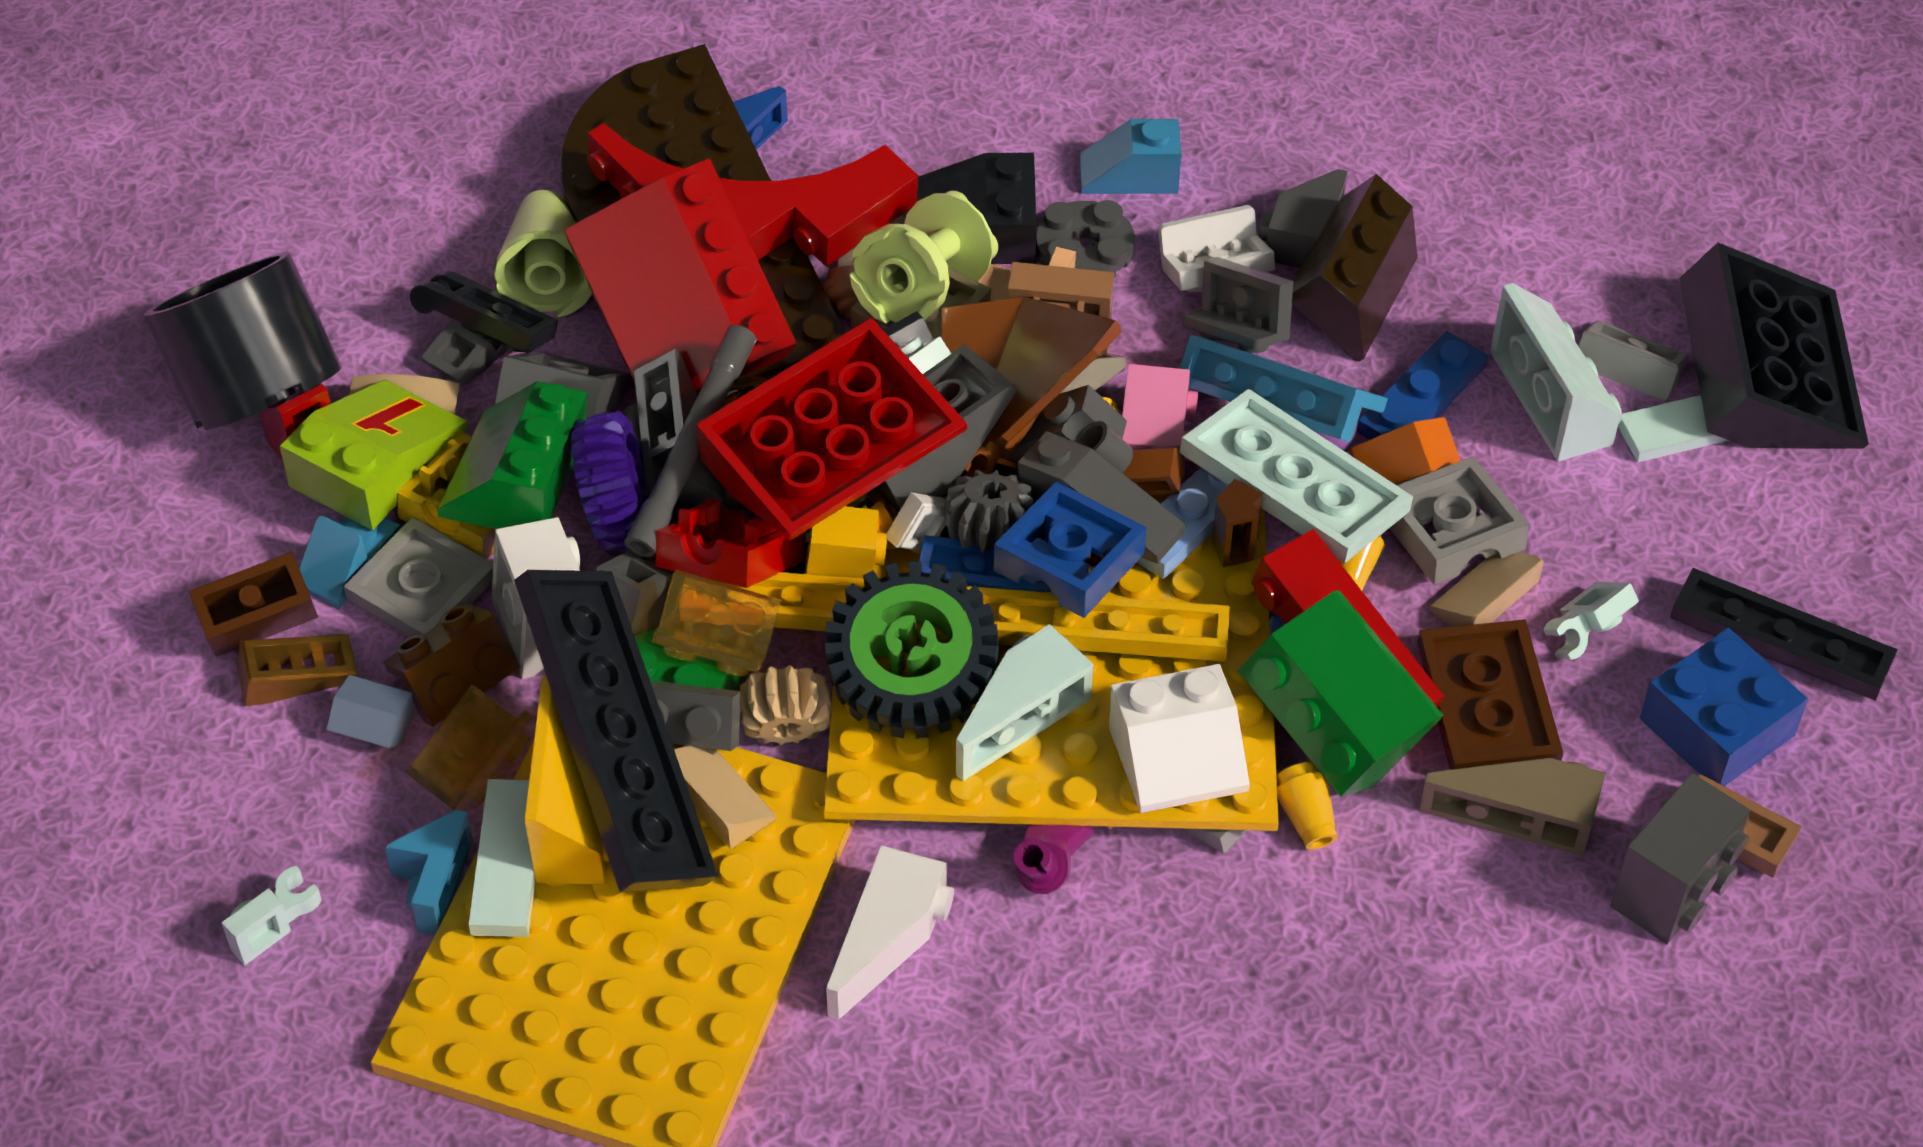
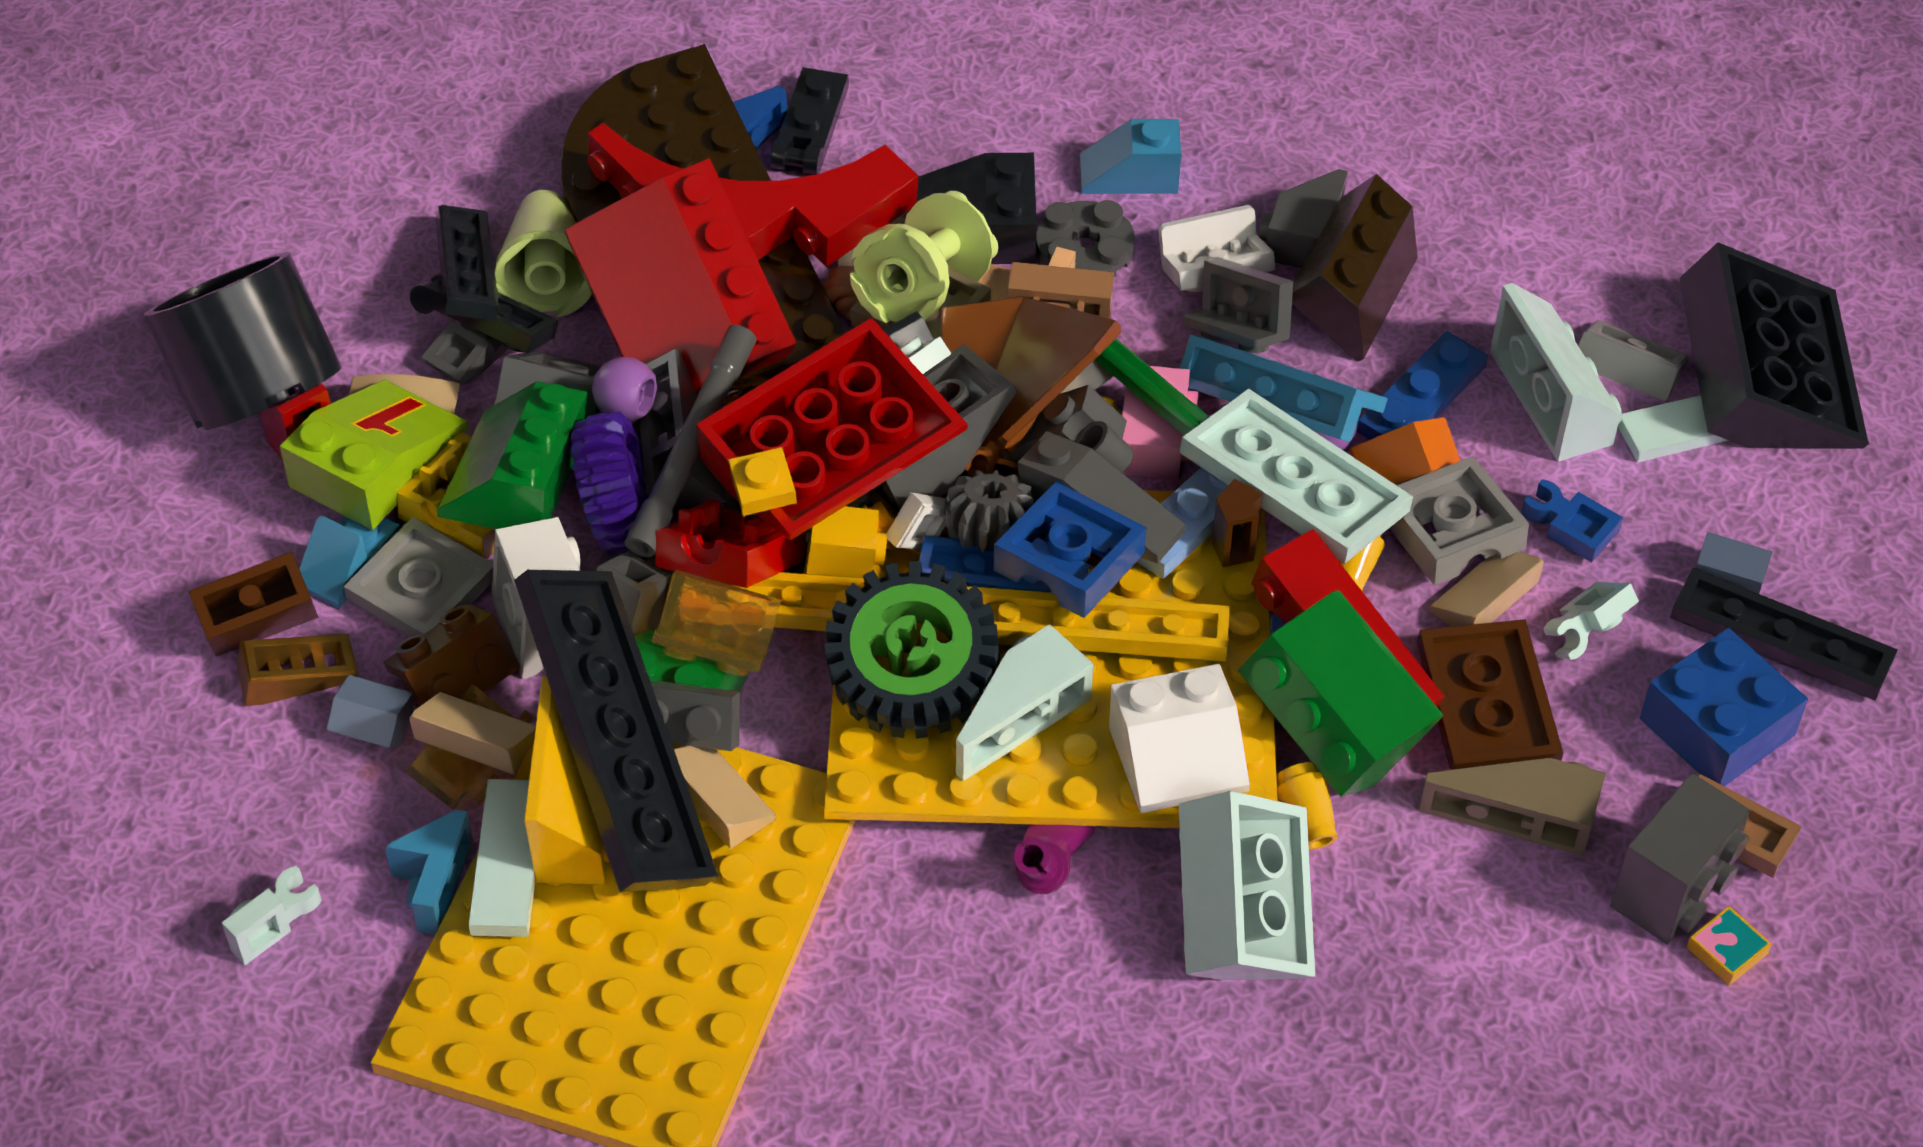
tan gear [740,665,832,746] -> none
white slope [826,845,954,1020] -> none
dark orange piece [1123,445,1186,495] -> none
none -> tan slope [409,692,536,775]
none -> black tile [436,205,499,321]
none -> medium lavender piece [592,357,657,422]
none -> yellow plate [729,447,797,516]
none -> black plate [770,67,849,175]
none -> green axle [1095,338,1209,436]
none -> light aqua slope [1179,791,1315,980]
none -> blue plate [1521,479,1623,563]
none -> tile [1686,906,1772,986]
none -> sand blue piece [1696,532,1773,594]

